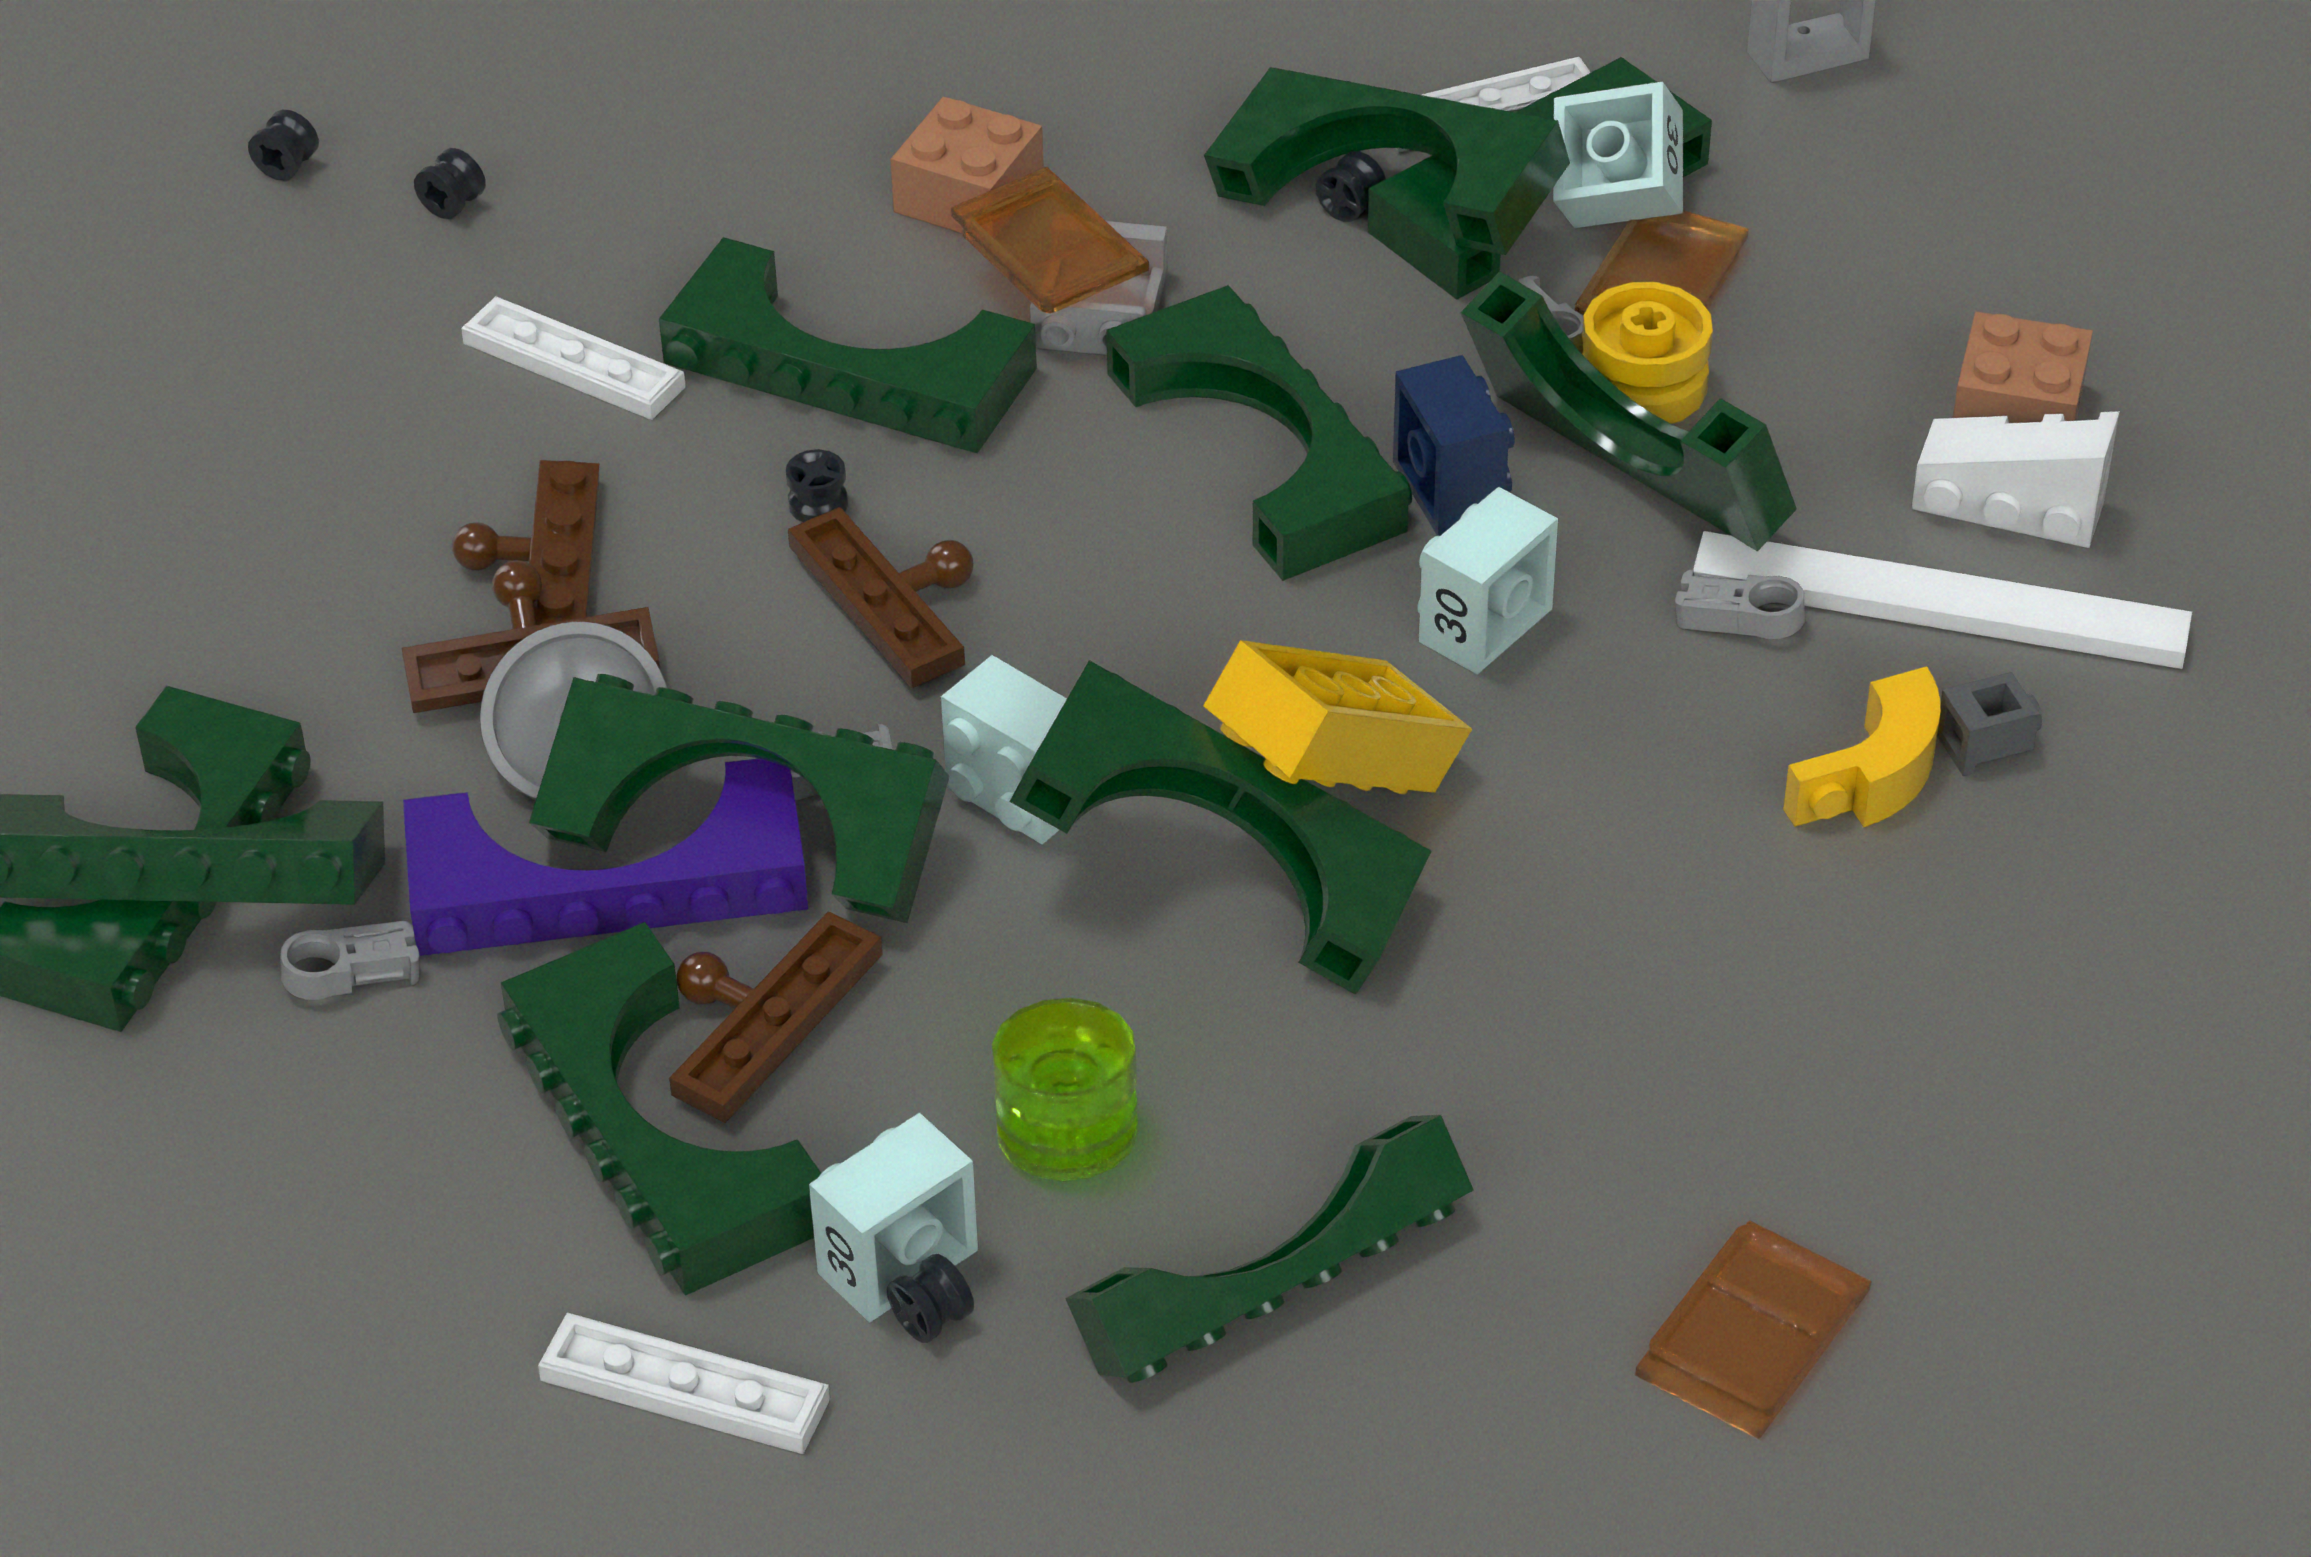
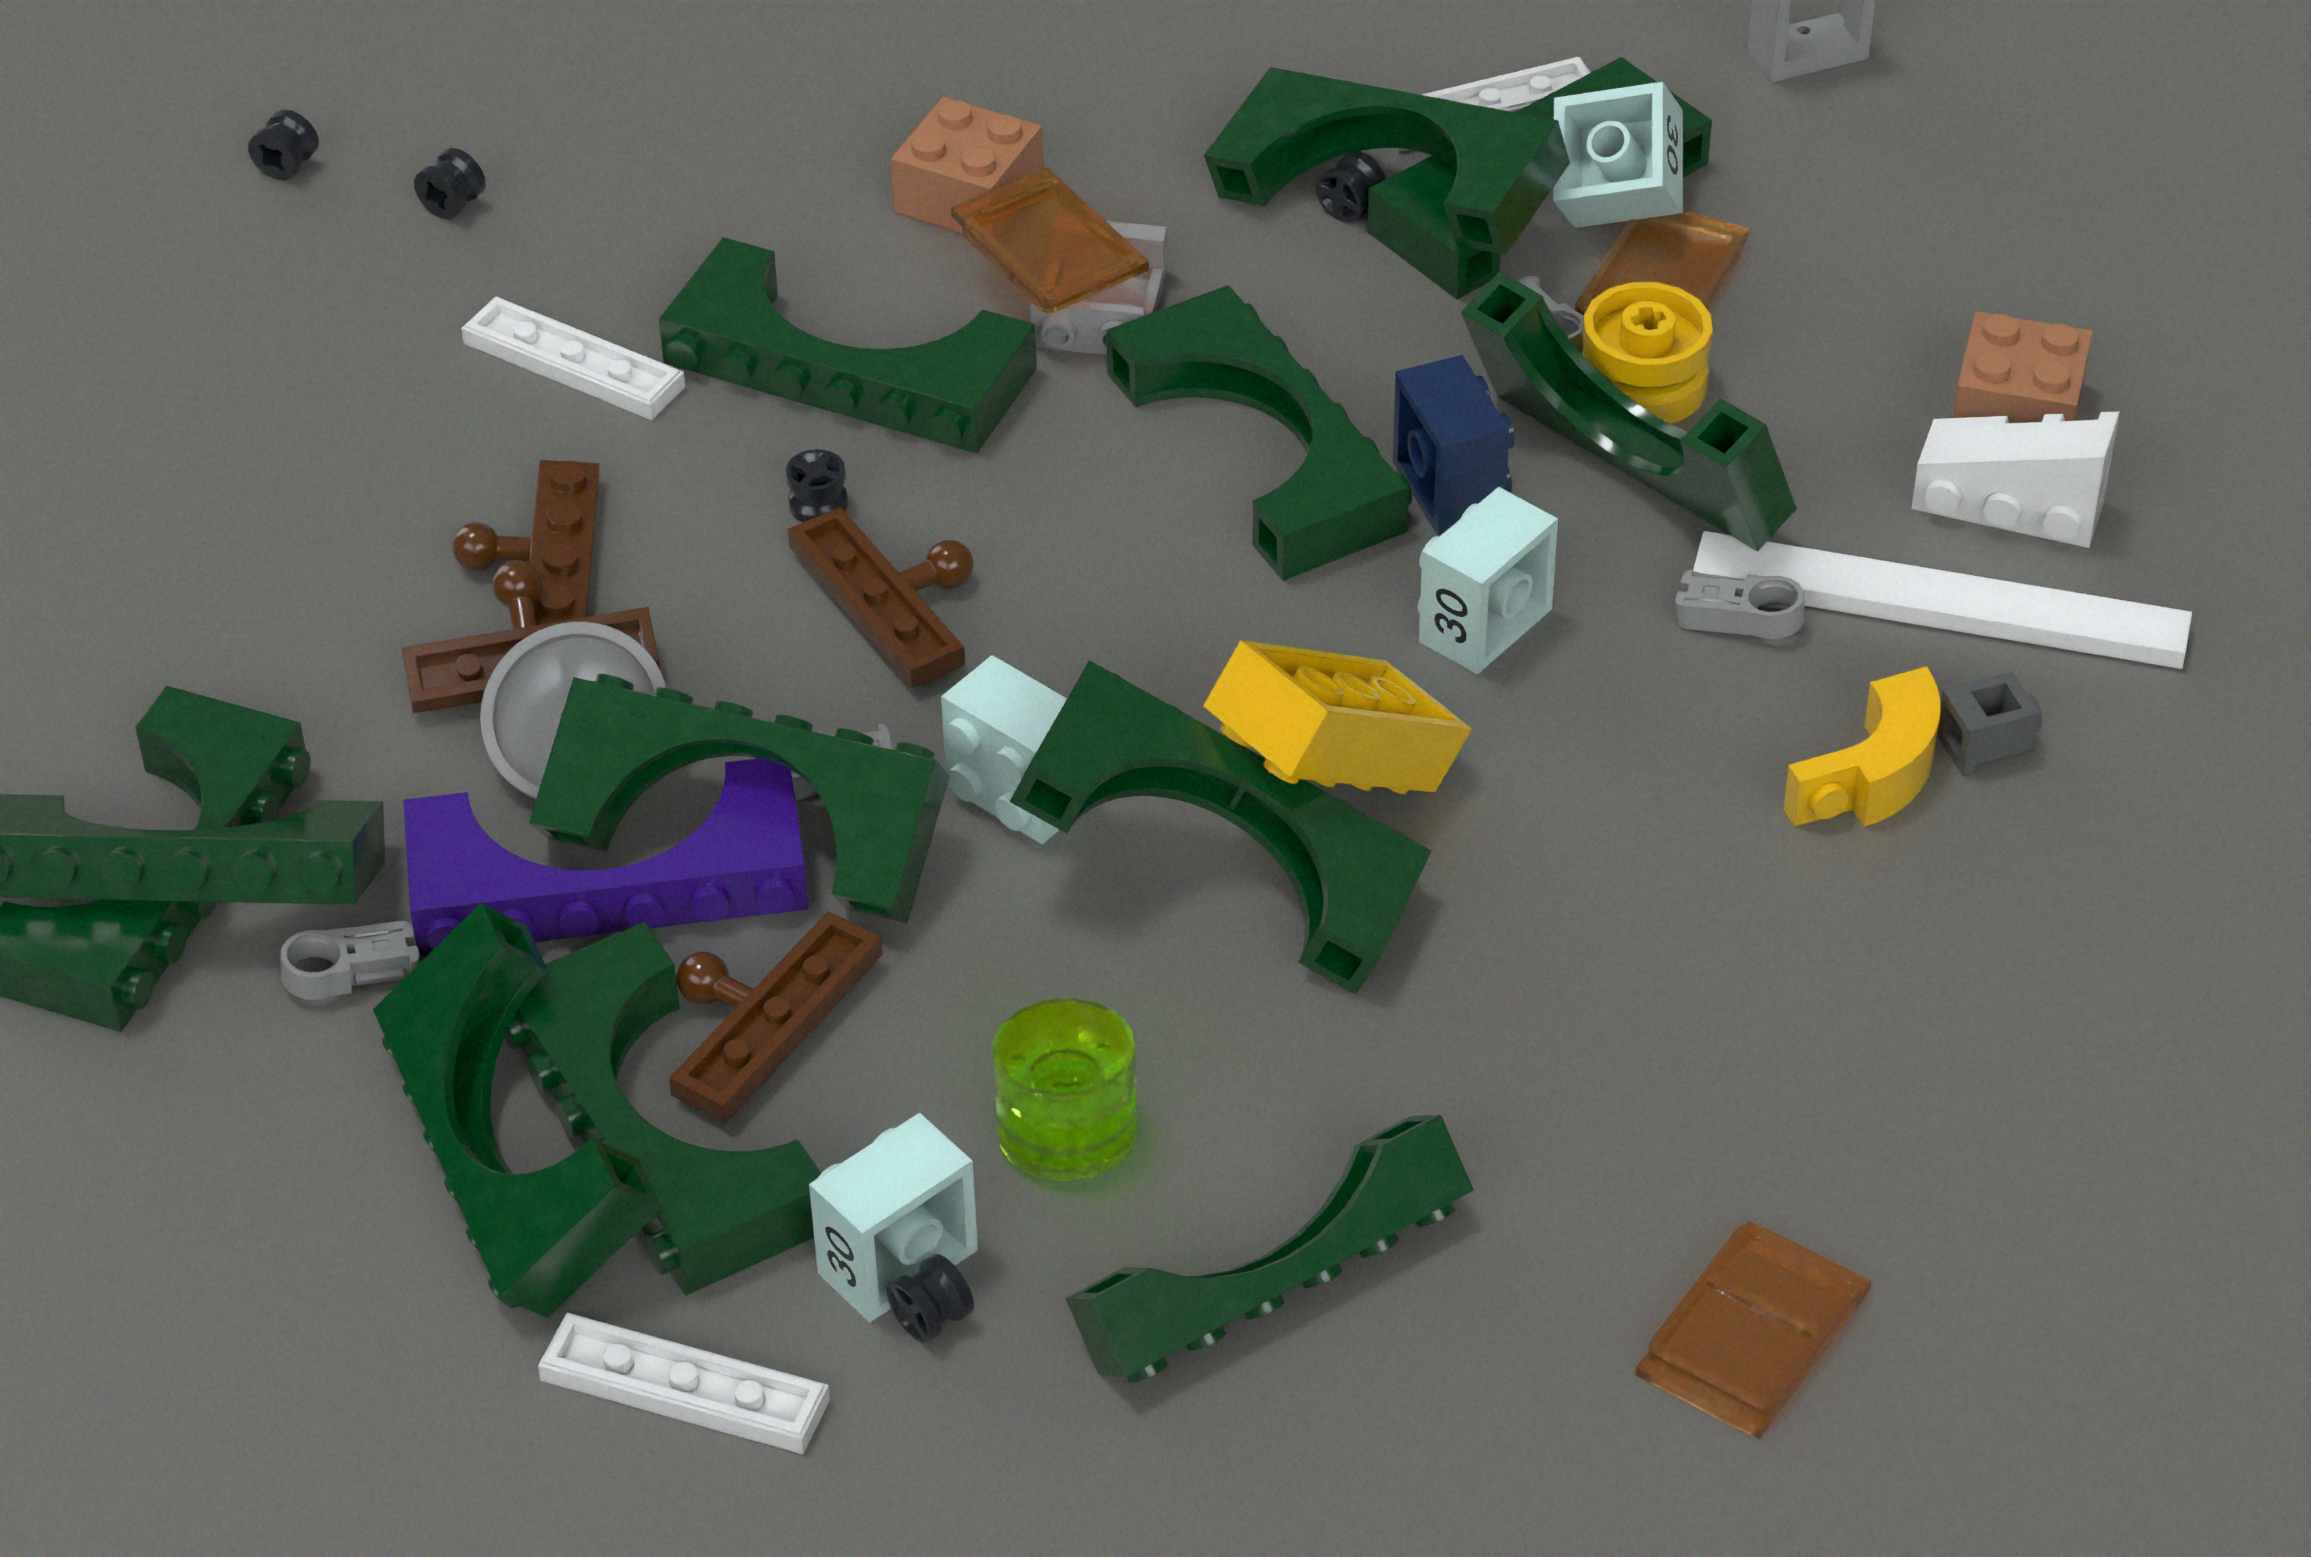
none -> dark green arch [373,903,662,1318]

